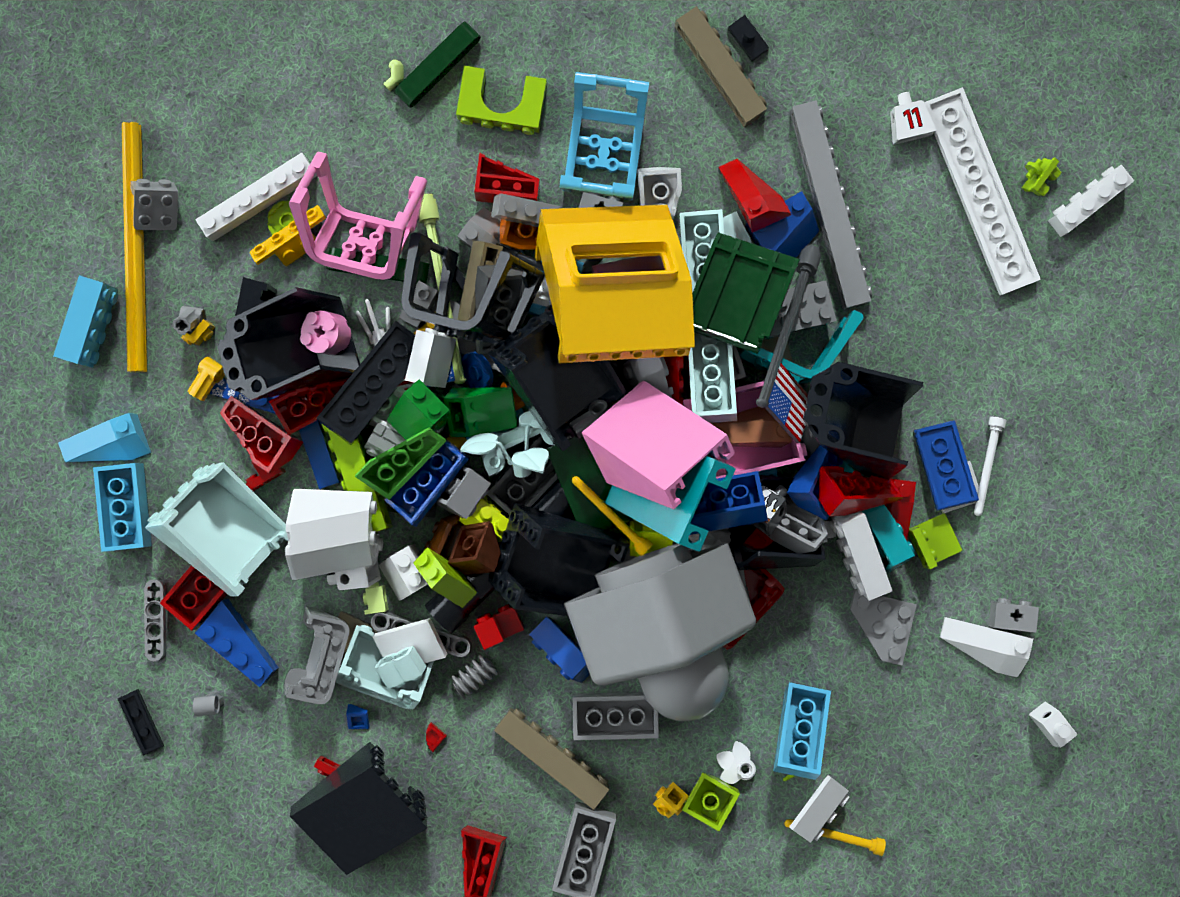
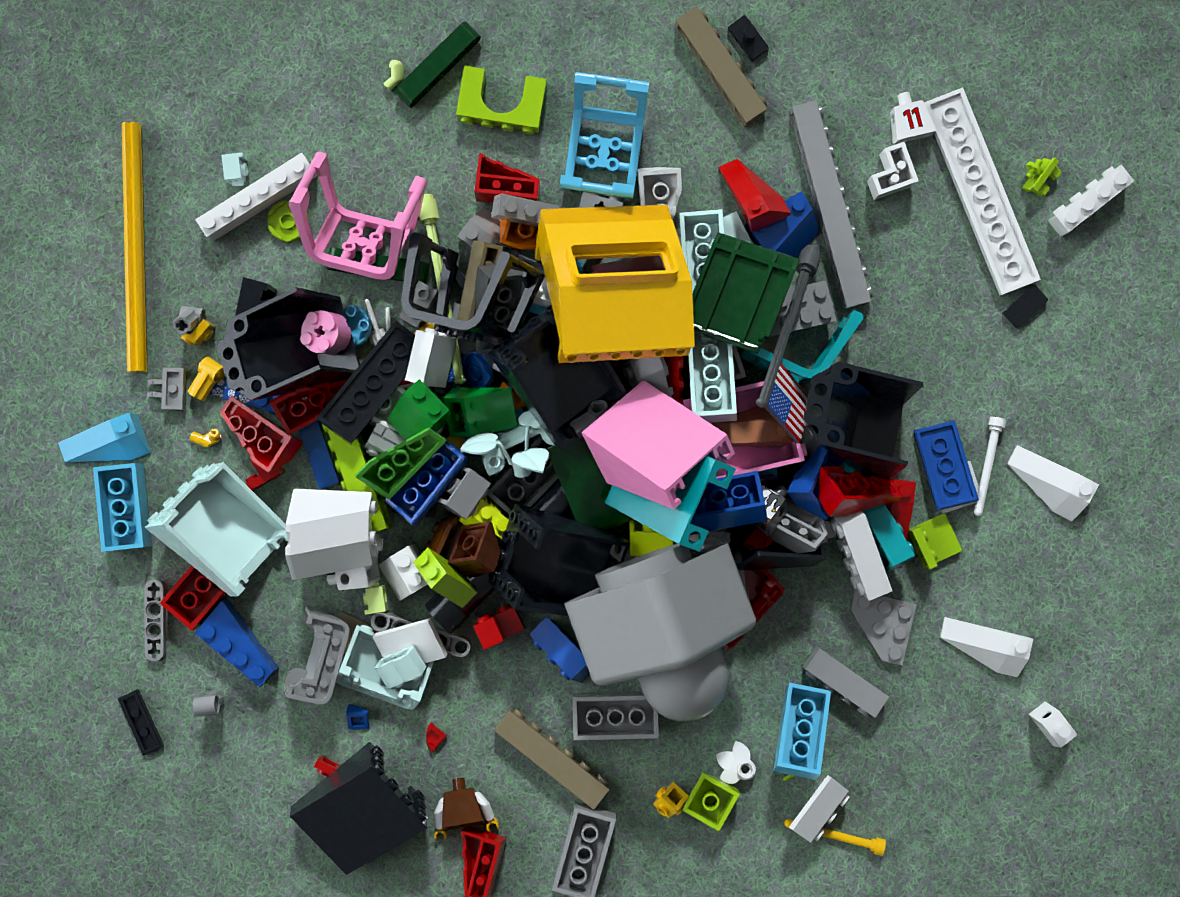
medium azure brick [53,275,118,368] -> none
light grey bracket [130,179,178,230] -> none
yellow bracket [250,205,326,267] -> none
light grey piece [451,655,499,699] -> none
yellow piece [572,476,653,556] -> none
light grey brick [988,598,1039,633] -> none
none -> light grey hinge [147,368,186,410]
none -> yellow arm [189,429,221,448]
none -> light aqua brick [222,152,248,186]
none -> medium azure dish [344,305,372,346]
none -> reddish brown torso [434,778,499,840]
none -> light grey brick [802,646,889,718]
none -> white brick [867,142,919,200]
none -> black tile [1002,285,1049,328]
none -> white wedge [1007,445,1099,521]

